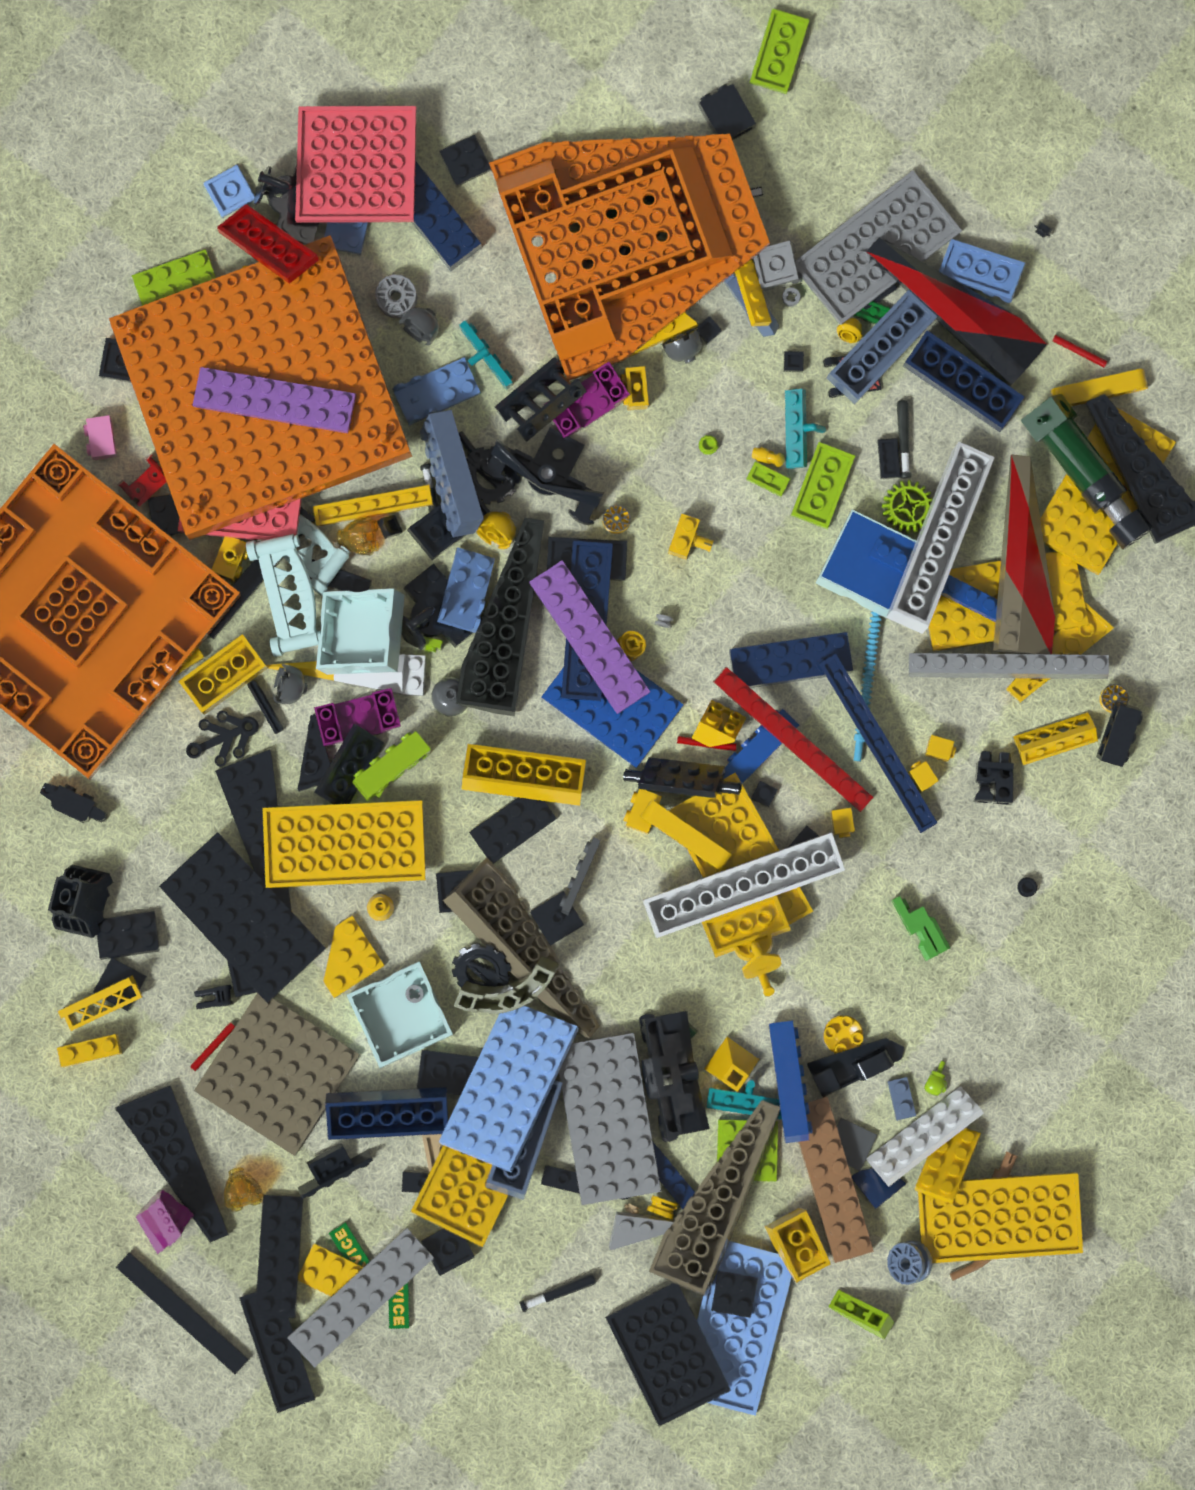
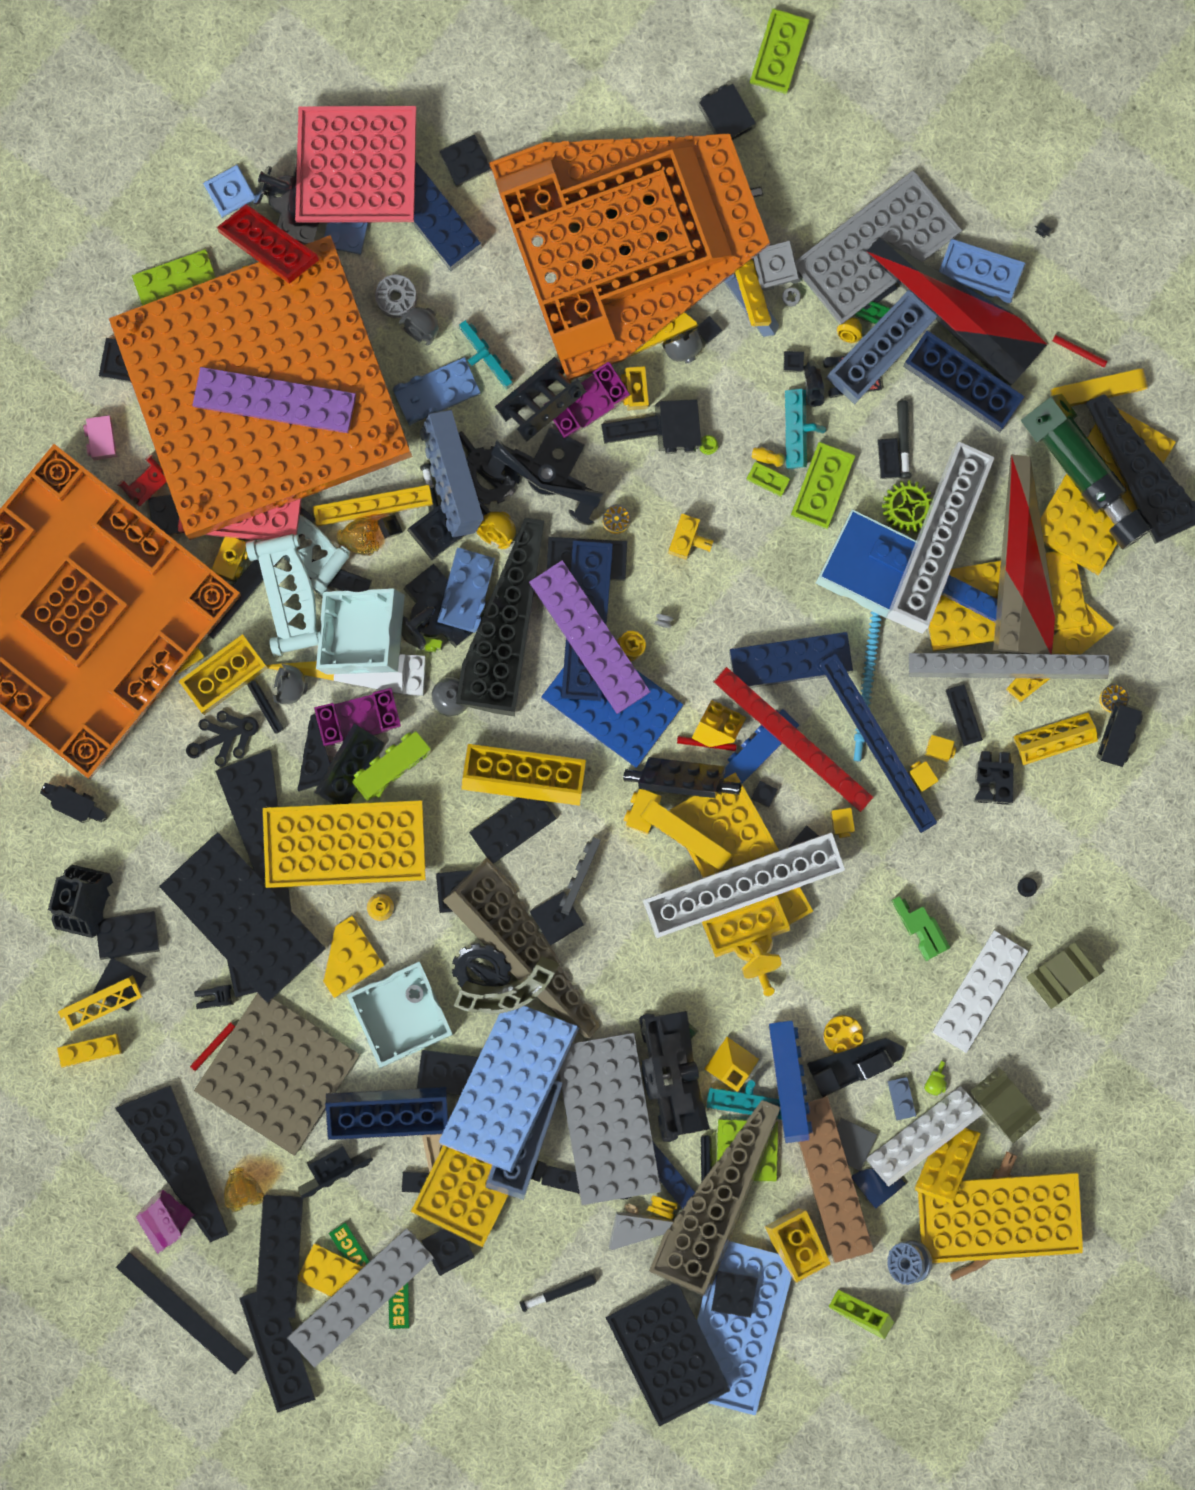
none -> black plate [531,1160,546,1182]
none -> black tile [601,415,657,444]
none -> black brick [655,399,702,454]
none -> black axle [701,1135,712,1183]
none -> black rock [803,360,825,407]
none -> white plate [932,930,1028,1053]
none -> black tile [945,684,983,747]
none -> olive slope [970,1067,1042,1144]
none -> olive slope [1026,939,1105,1009]

